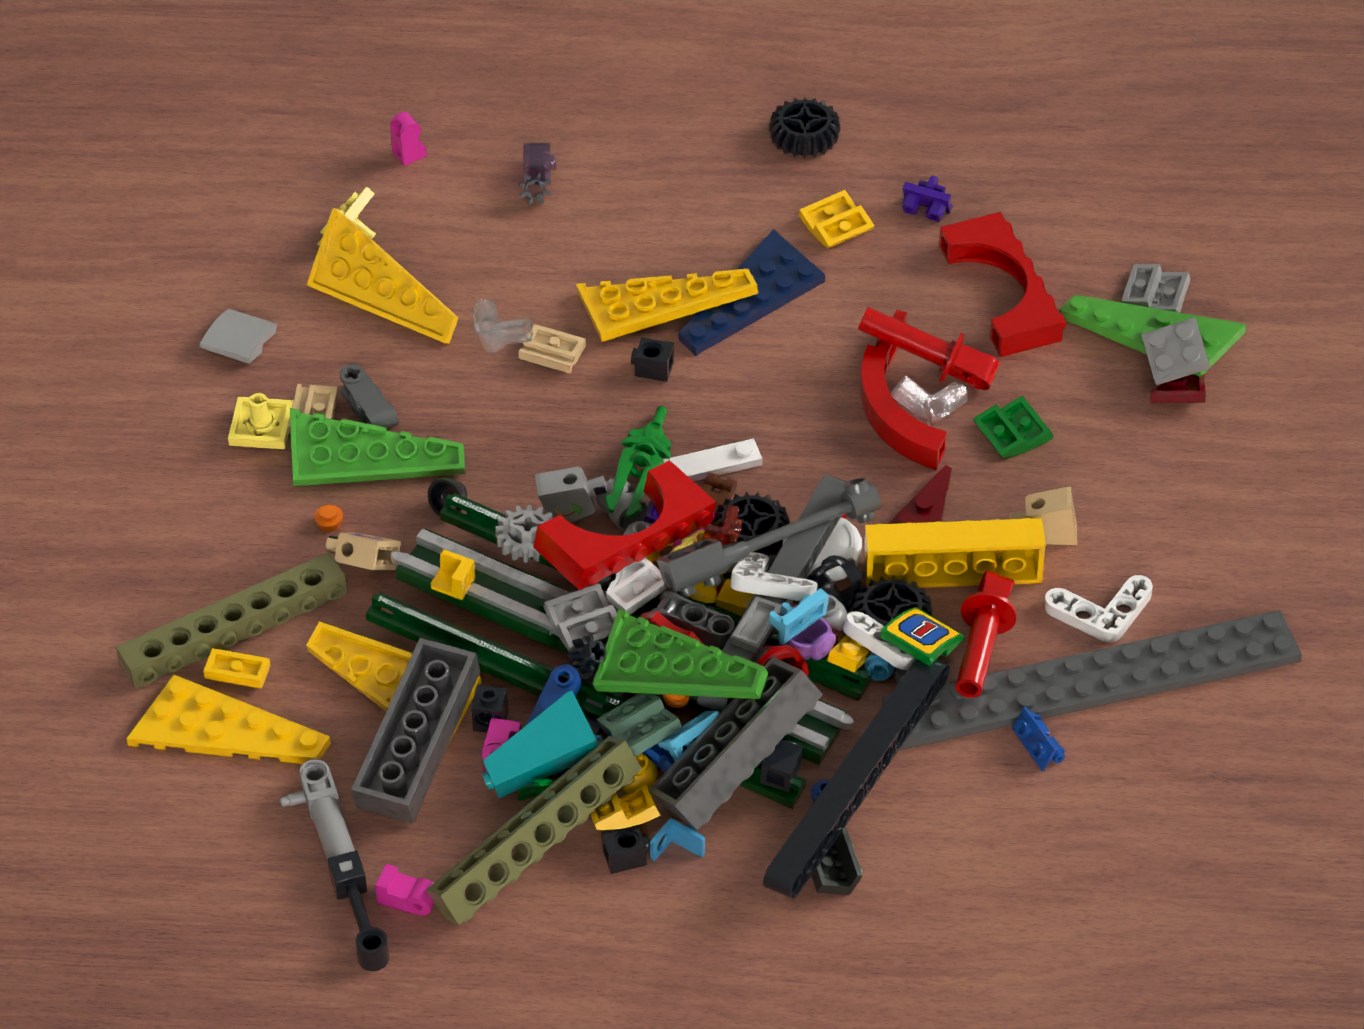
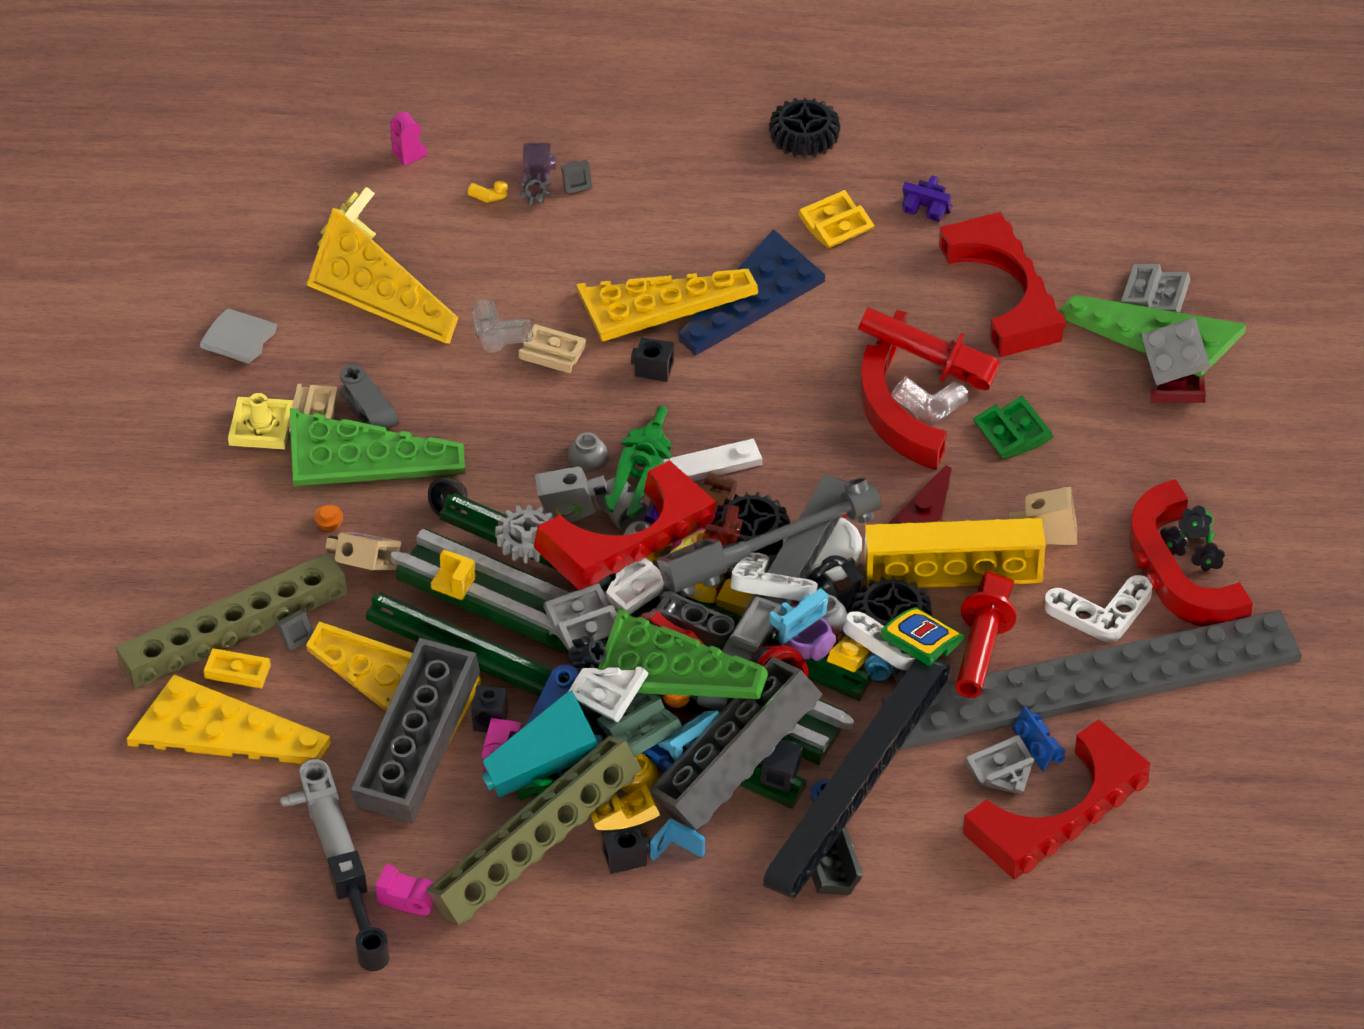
none -> dark grey tile [276,610,313,651]
none -> yellow arm [467,181,508,203]
none -> dark grey tile [561,160,592,194]
none -> light grey piece [567,432,608,472]
none -> white wing [568,667,649,723]
none -> red arch [963,719,1150,879]
none -> light grey slope [964,735,1035,794]
none -> red arch [1130,479,1253,627]
none -> black plant [1160,505,1225,571]

